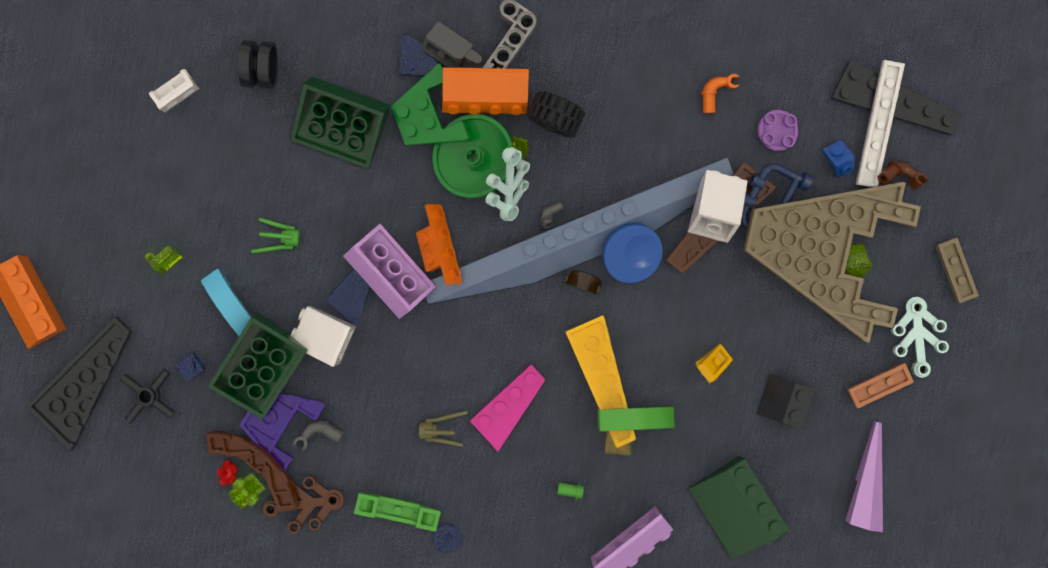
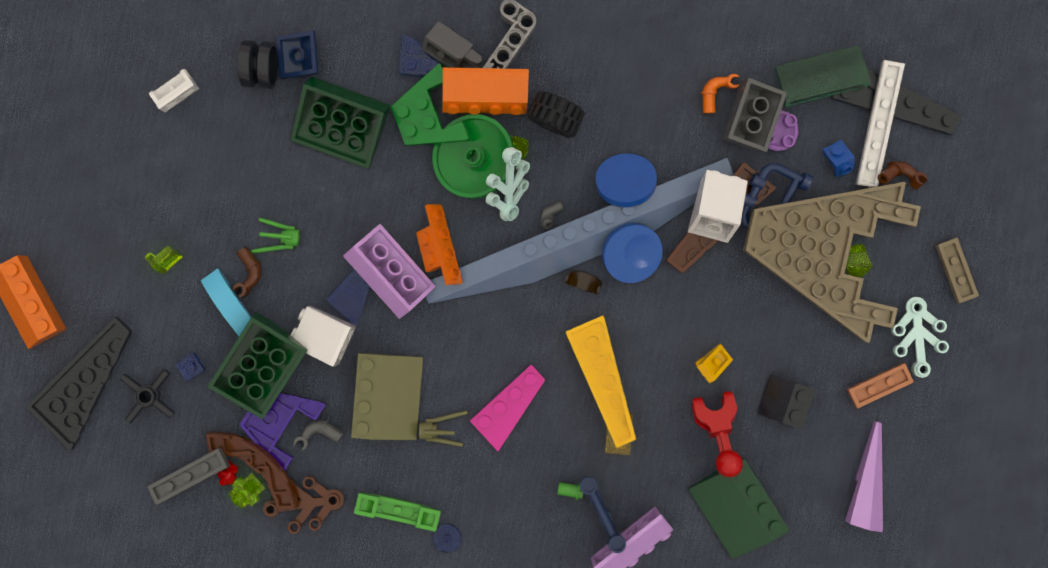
bright green slope [598,407,675,431] -> none
none -> dark grey plate [147,448,230,505]
none -> reddish brown piece [232,247,261,297]
none -> dark blue slope [276,31,318,79]
none -> olive slope [351,352,423,440]
none -> dark blue bar [579,476,626,553]
none -> blue piece [596,154,657,207]
none -> red piece [692,391,743,478]
none -> dark grey slope [721,78,787,153]
none -> clear green slope [775,45,871,107]

